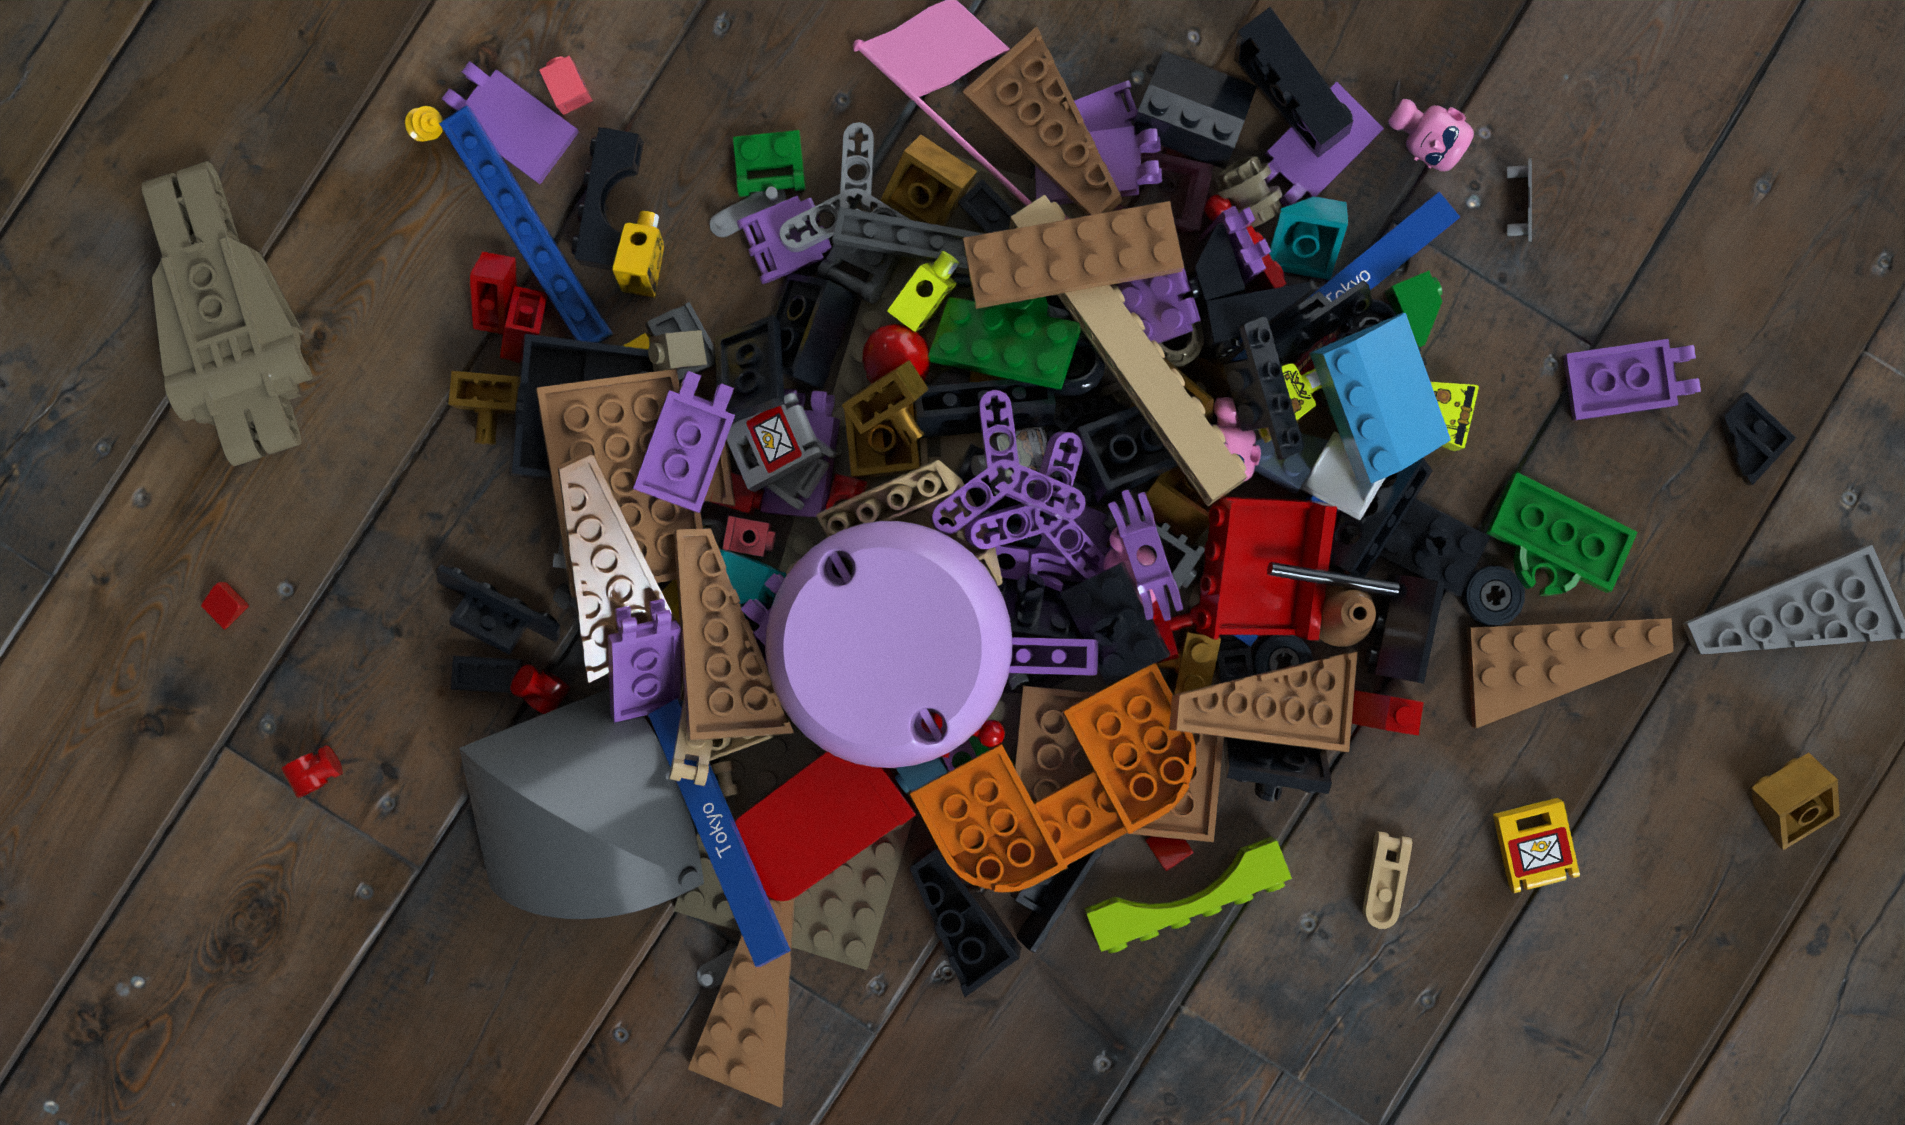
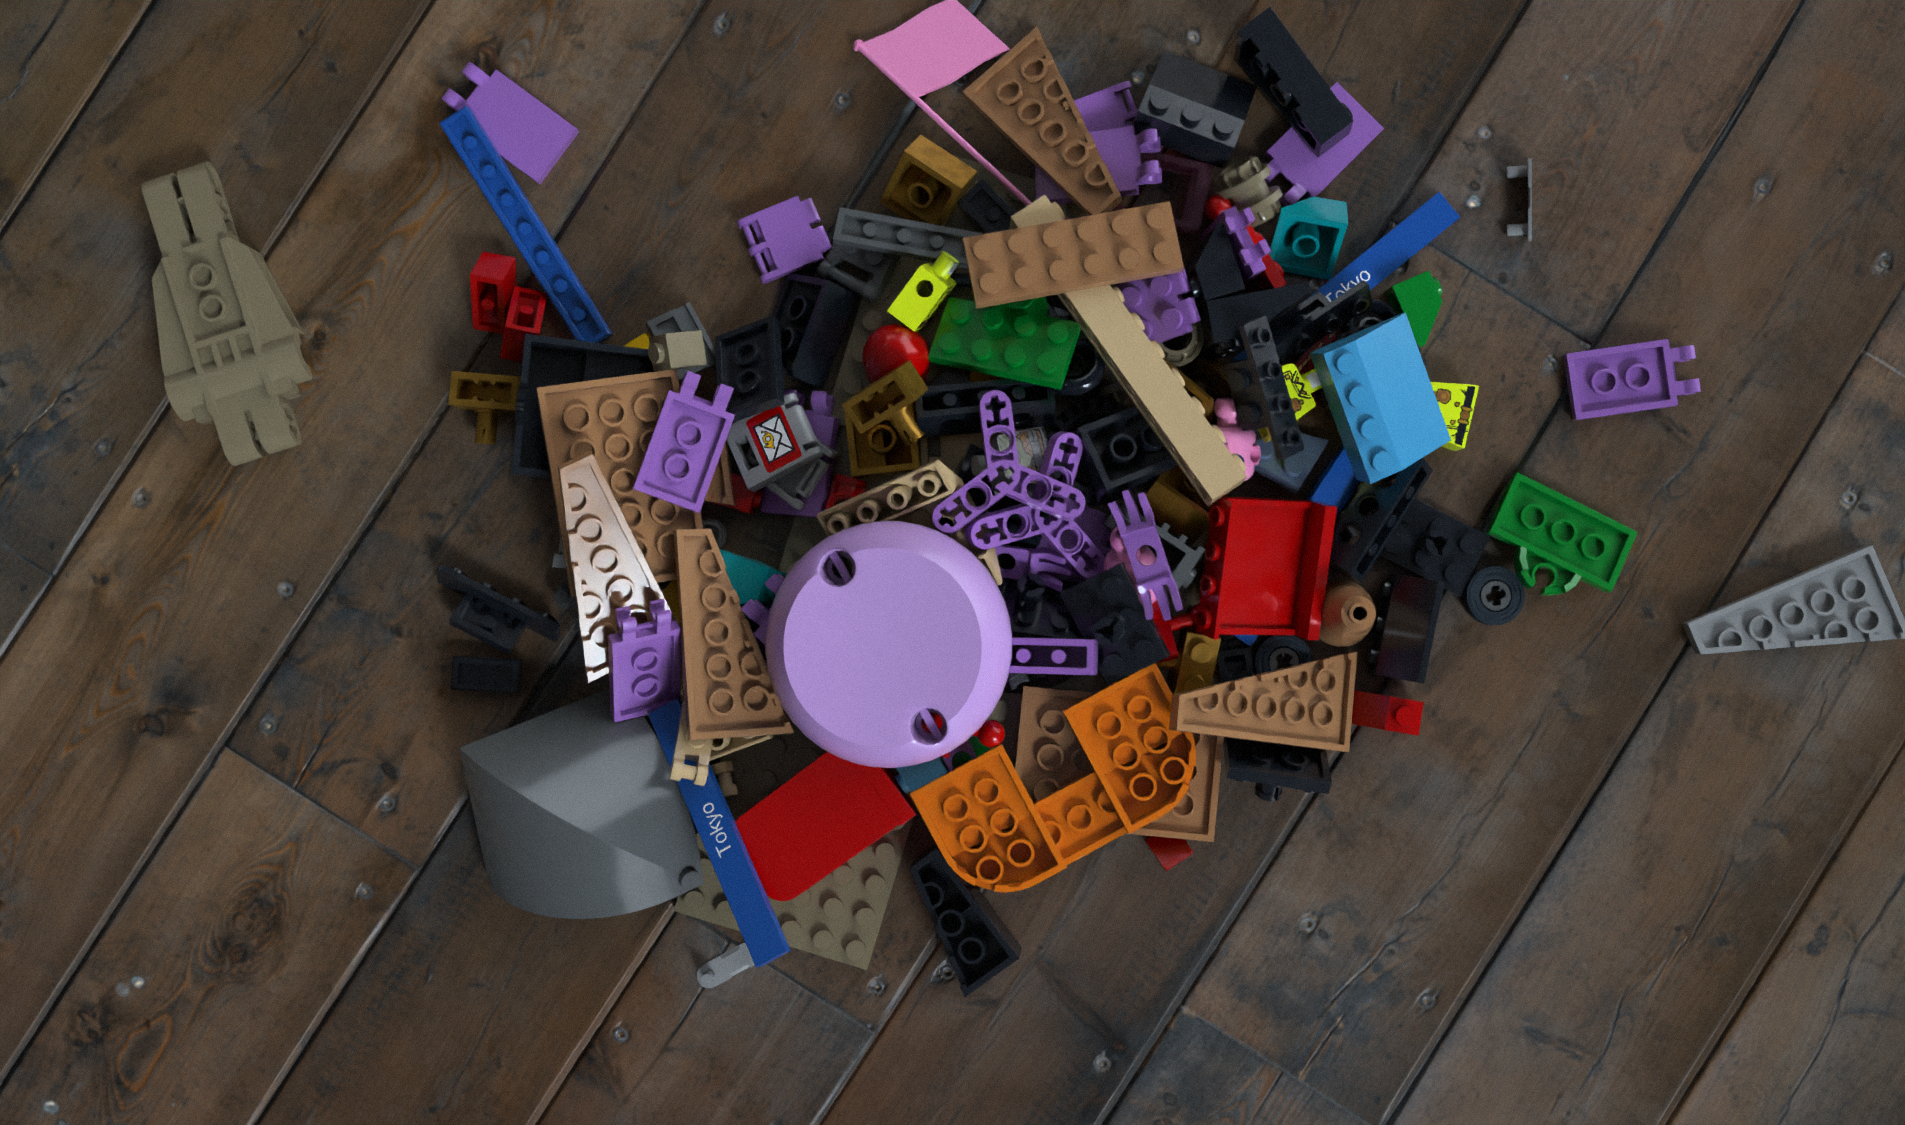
red slope [201,582,249,629] -> none
red piece [281,745,343,798] -> none
yellow wheel [405,106,443,142] -> none
red piece [511,664,571,714] -> none
coral brick [539,56,593,115] -> none
black arch [572,127,644,271] -> none
yellow torso [612,211,664,298] -> none
medium nougat wing [688,896,795,1108] -> none
light grey piece [710,187,786,238] -> none
coral brick [722,516,776,557] -> none
green plate [733,130,806,197] -> none
light grey piece [780,122,910,252] -> none
black bracket [1010,845,1105,953] -> none
lime arch [1084,836,1292,953] -> none
black bar [1267,562,1400,596] -> none
white piece [1300,431,1385,520] -> none
tan plate [1363,831,1412,929] -> none
bright pink piece [1388,99,1474,172] -> none
medium nougat wing [1467,618,1674,728] -> none
container [1493,798,1580,893] -> none
black wing [1719,392,1797,486] -> none
pearl gold slope [1751,752,1840,850] -> none

